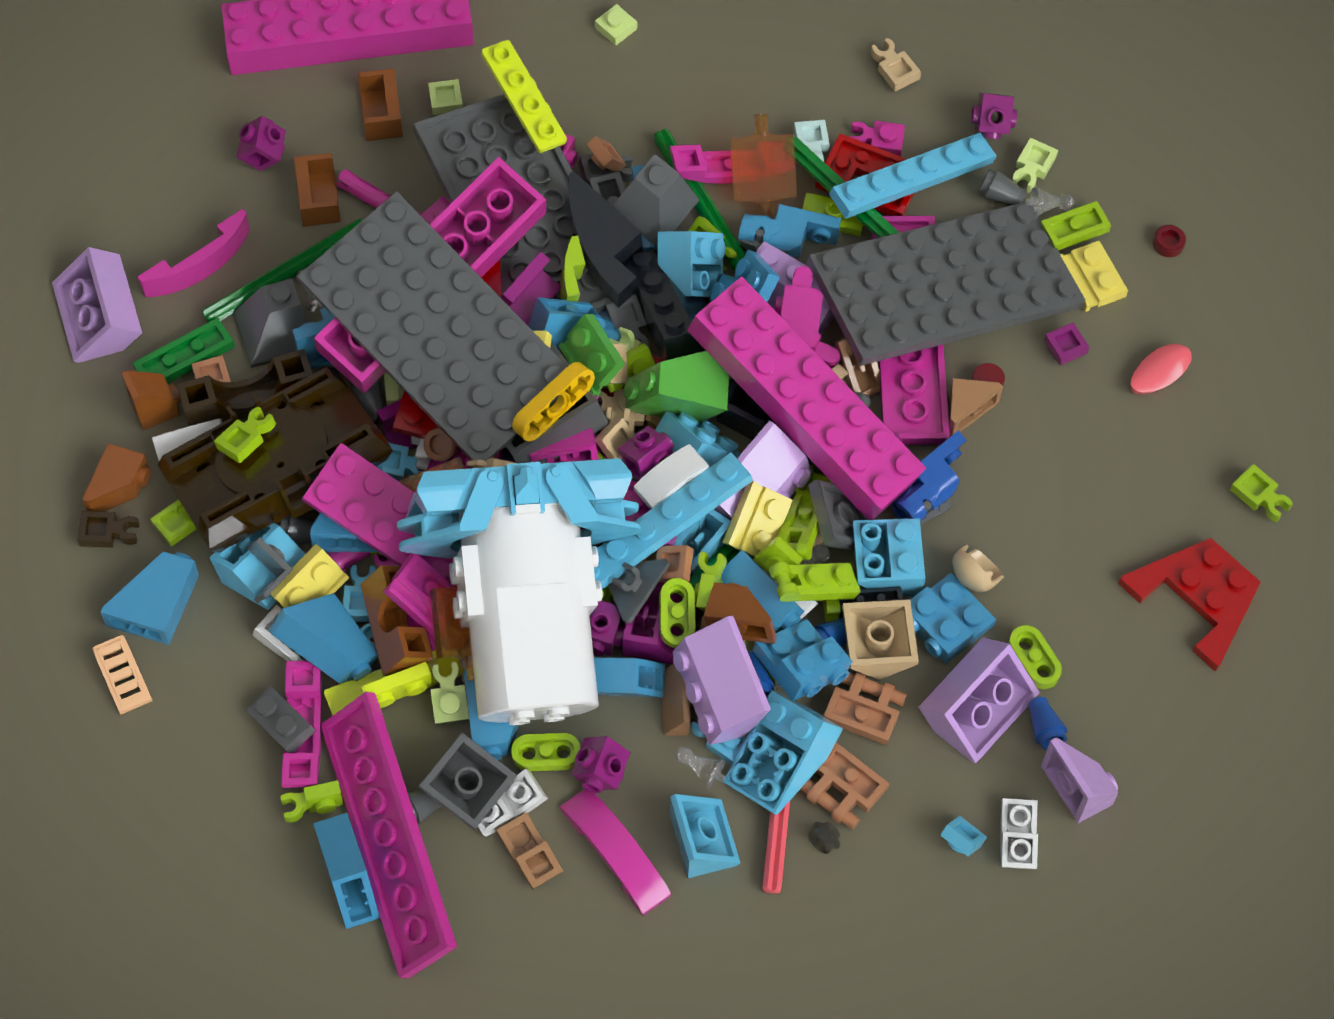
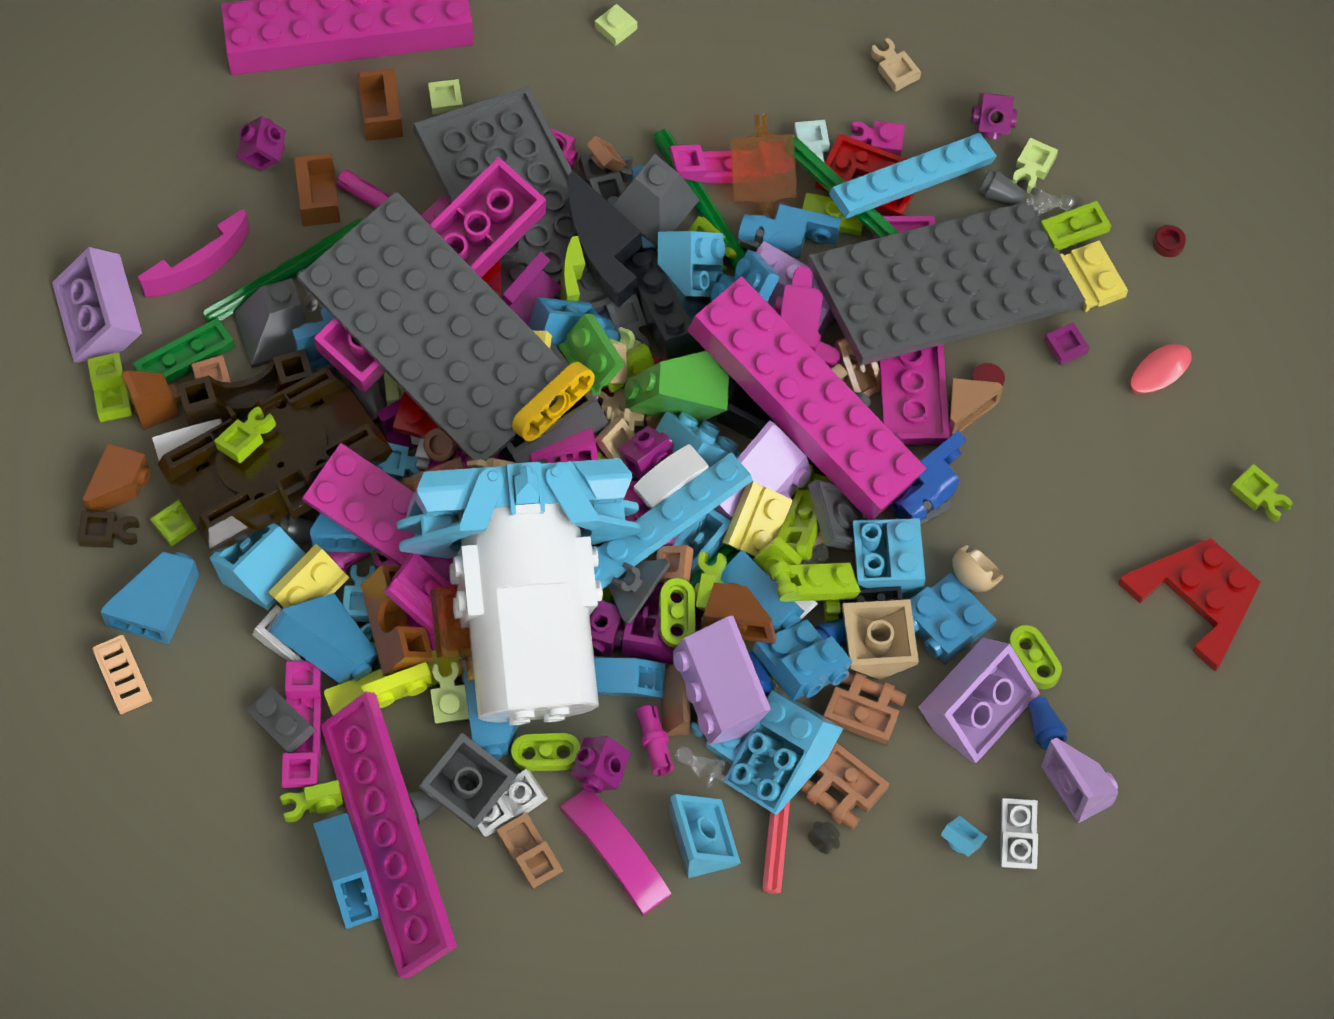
dark grey bracket [247,537,293,603] -> none
neon yellow bracket [481,40,567,153] -> none
none -> lime slope [87,352,133,423]
none -> dark pink pin [636,705,674,776]

